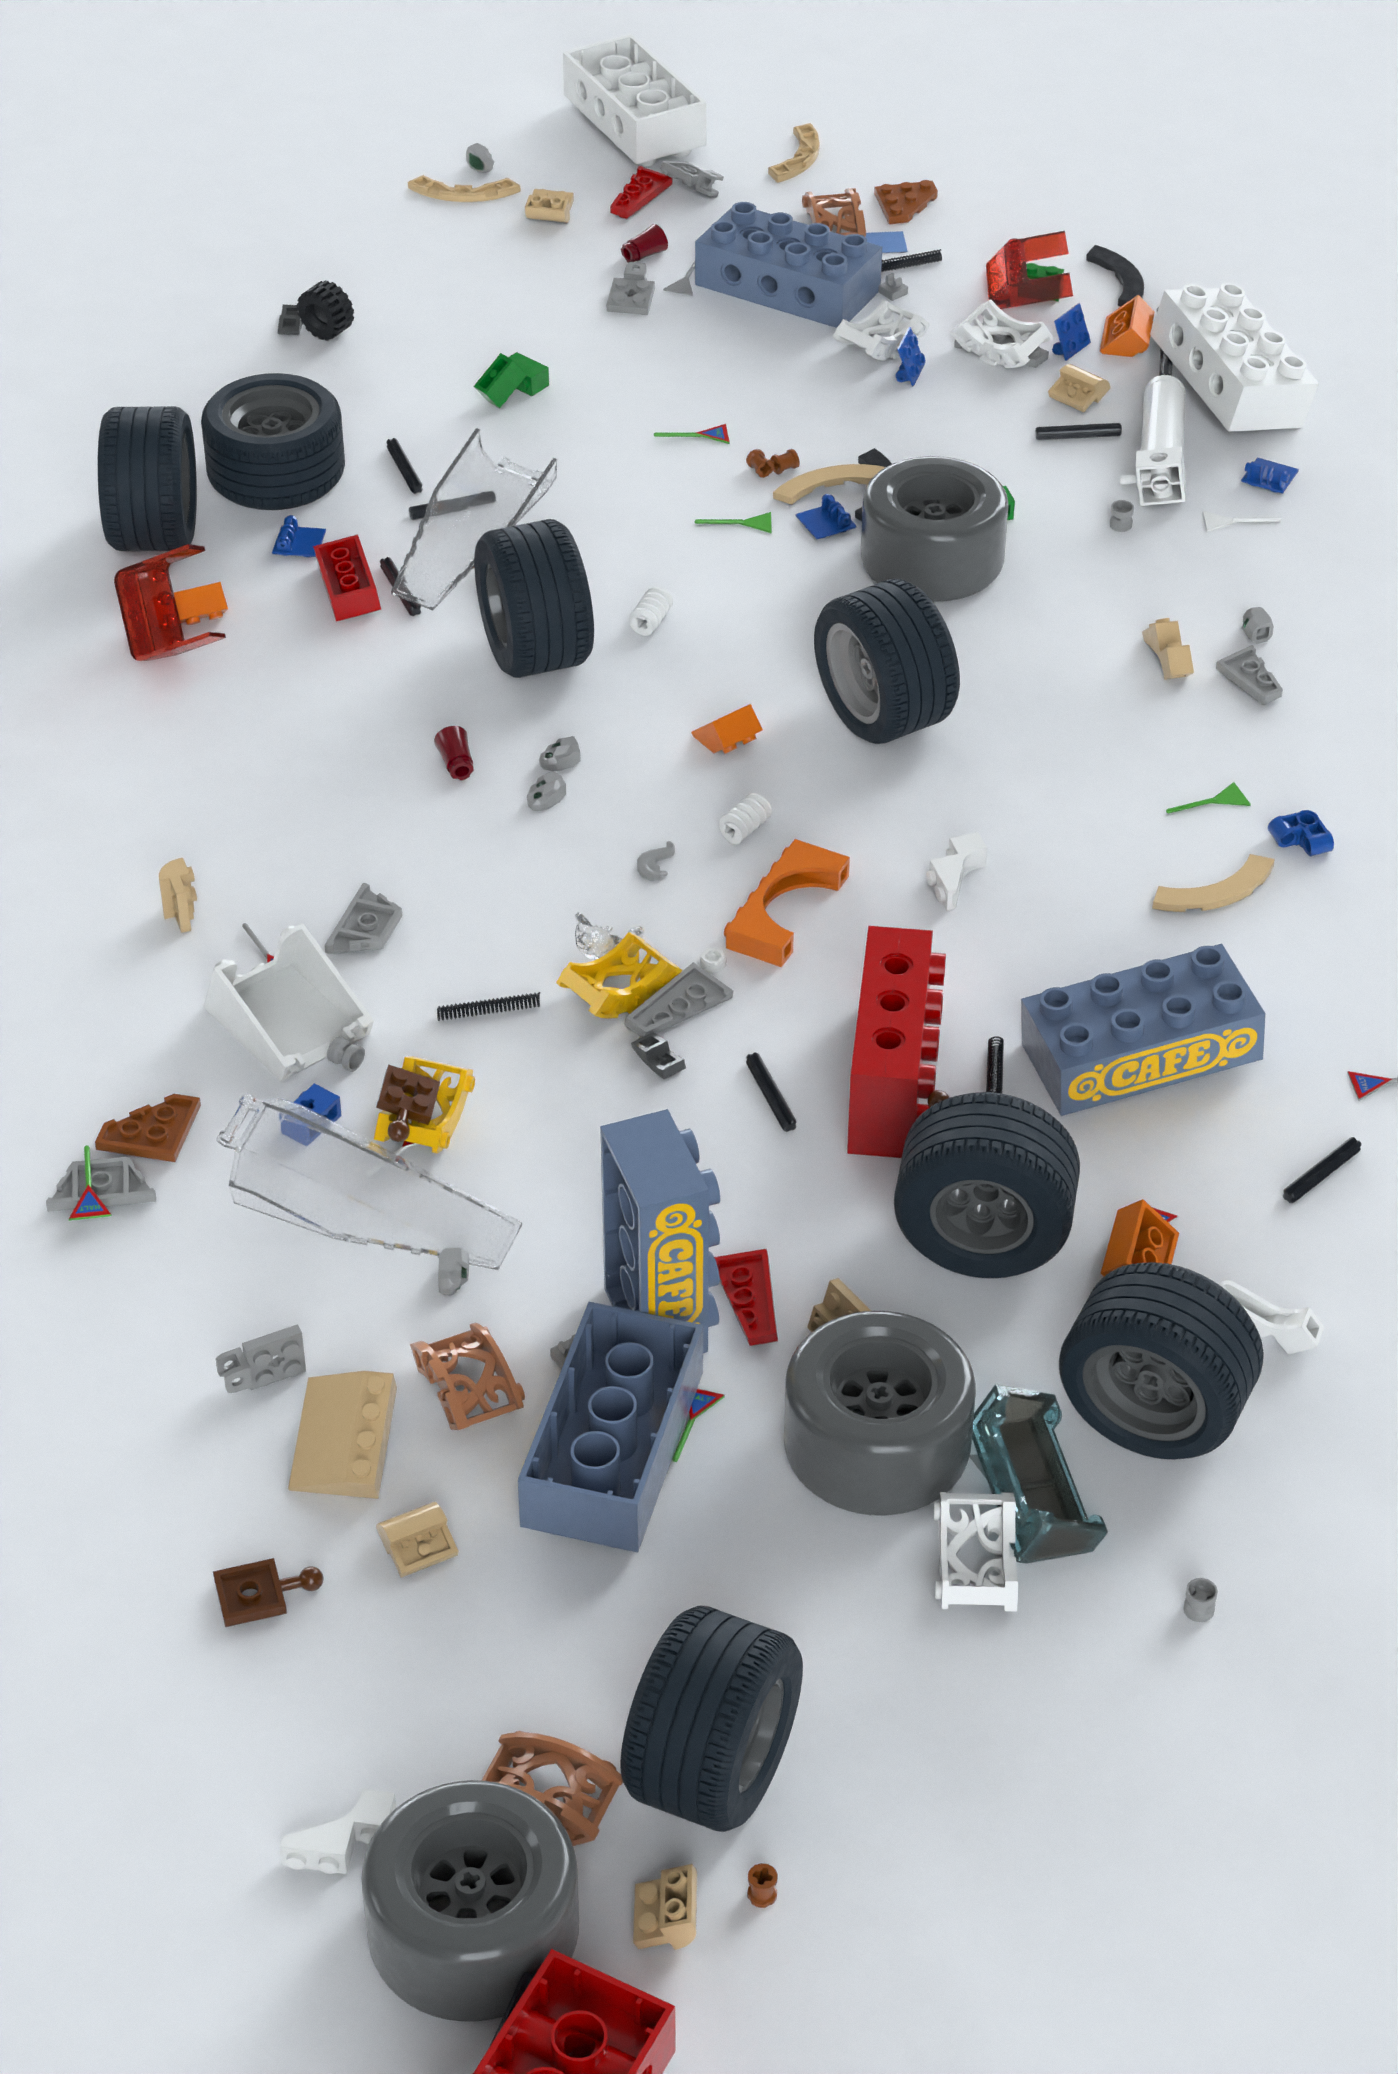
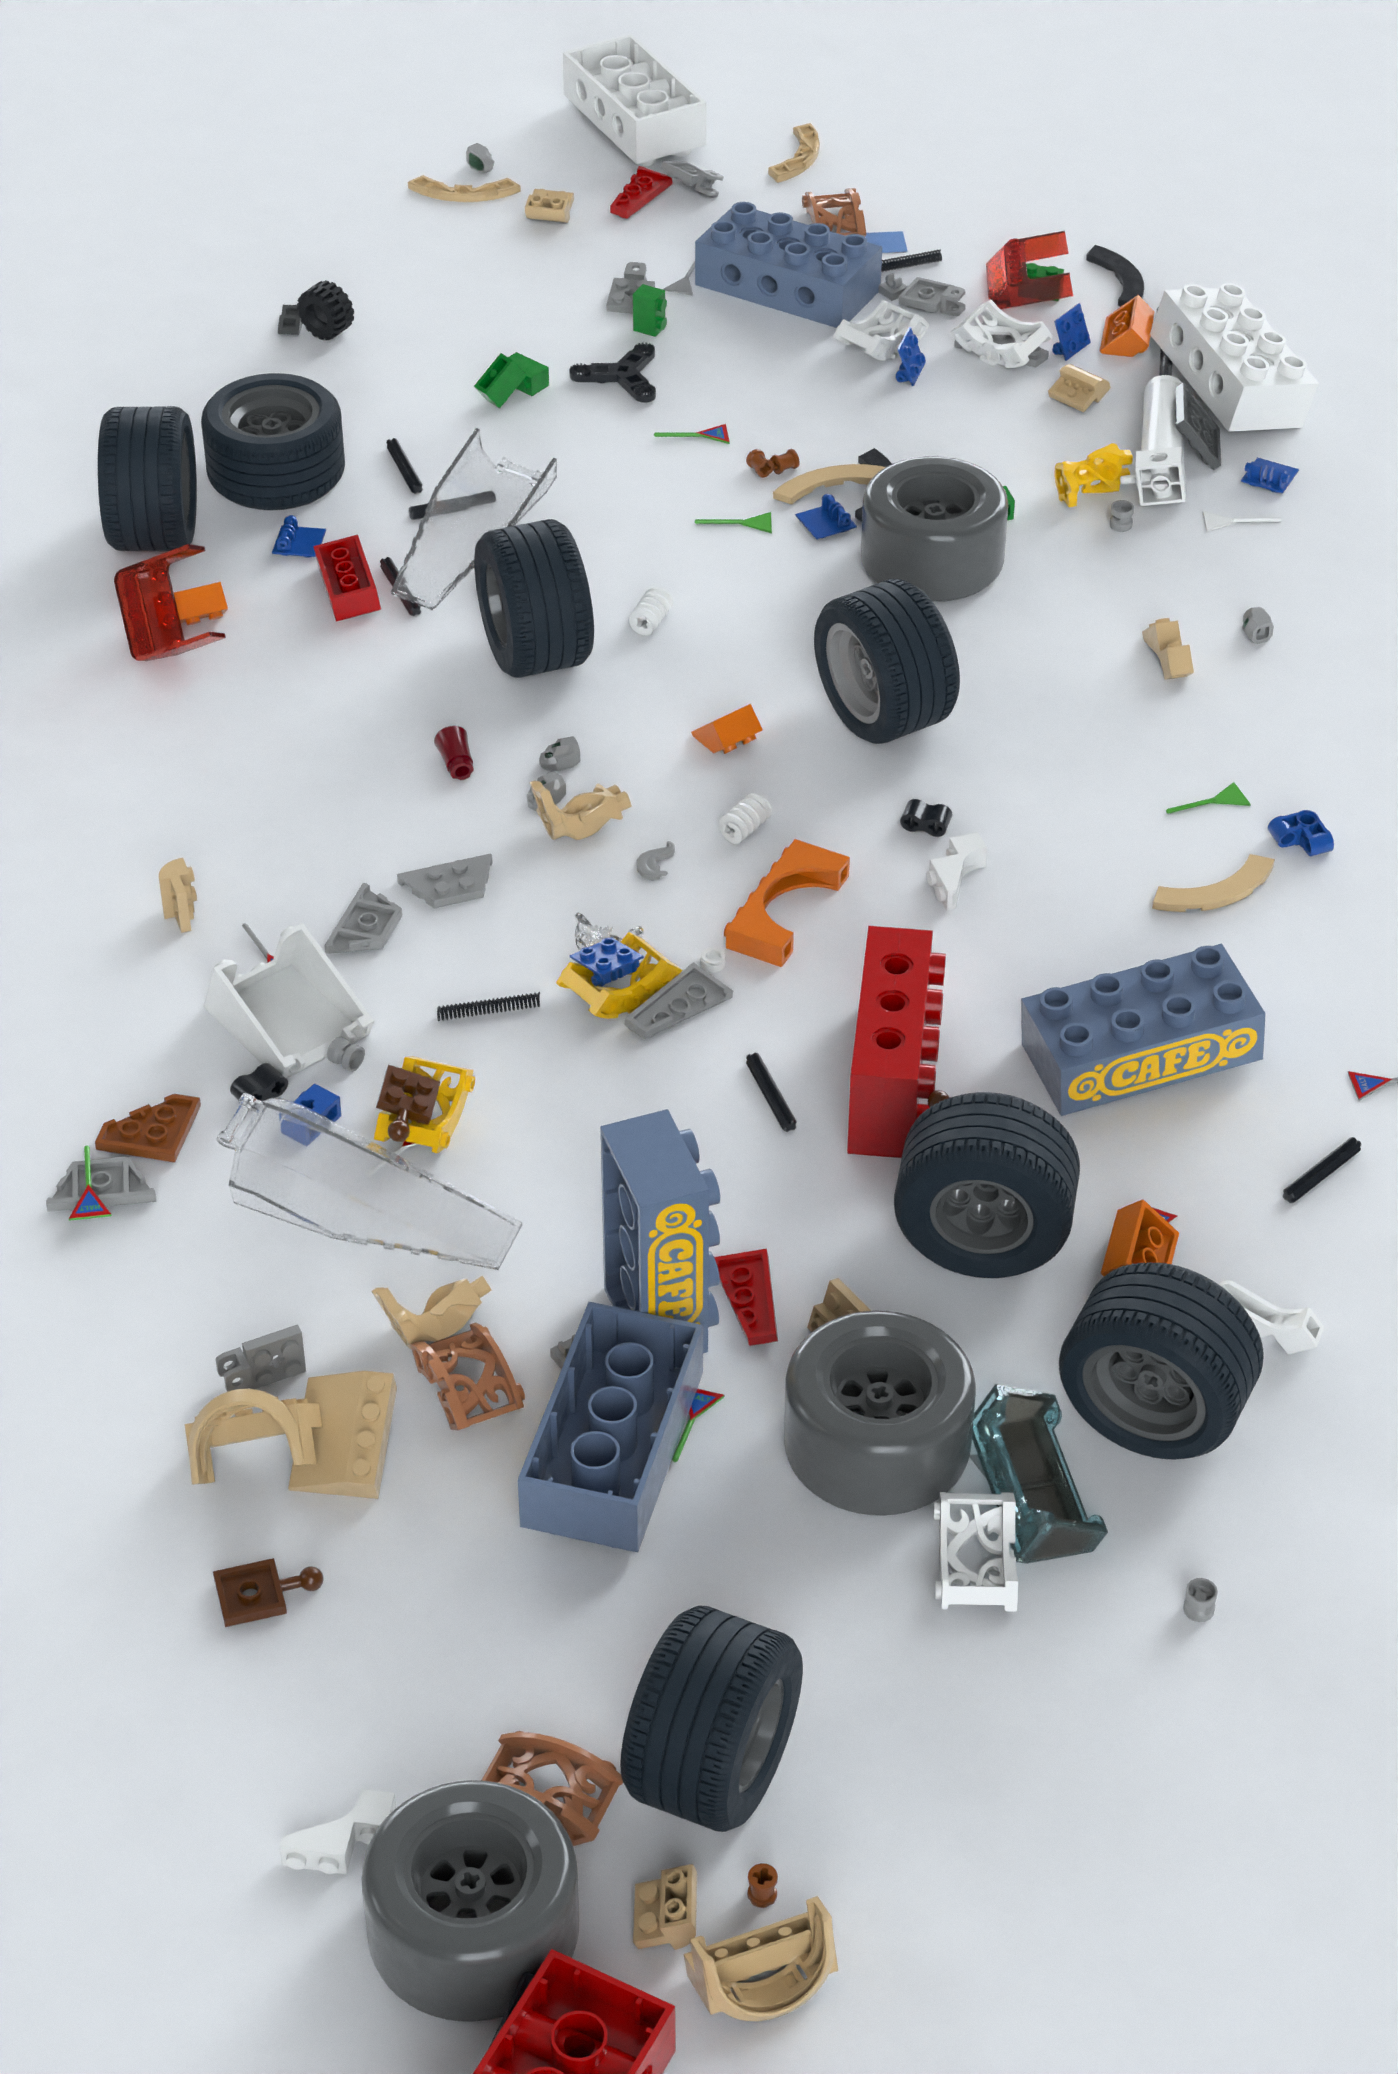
tan brick [376,1501,459,1578] -> none
light grey rock [438,1248,469,1295] -> none
dark red plant [621,224,668,263] -> none
dark grey slope [631,1032,686,1079] -> none
dark orange plate [874,180,938,224] -> none
black piece [986,1036,1004,1094] -> none
black axle [1035,423,1122,440] -> none
light grey wing [1216,645,1283,705] -> none
none -> tan piece [184,1389,323,1485]
none -> black axle [230,1063,288,1110]
none -> tan hips [371,1276,492,1349]
none -> light grey wing [397,853,492,908]
none -> tan hips [529,781,632,840]
none -> black piece [569,342,656,403]
none -> blue hinge [569,937,644,987]
none -> green brick [633,284,667,337]
none -> tan piece [684,1896,838,2021]
none -> light grey plate [899,277,965,316]
none -> black axle [900,799,953,837]
none -> yellow hips [1054,443,1133,507]
none -> dark grey plate [1175,383,1221,470]

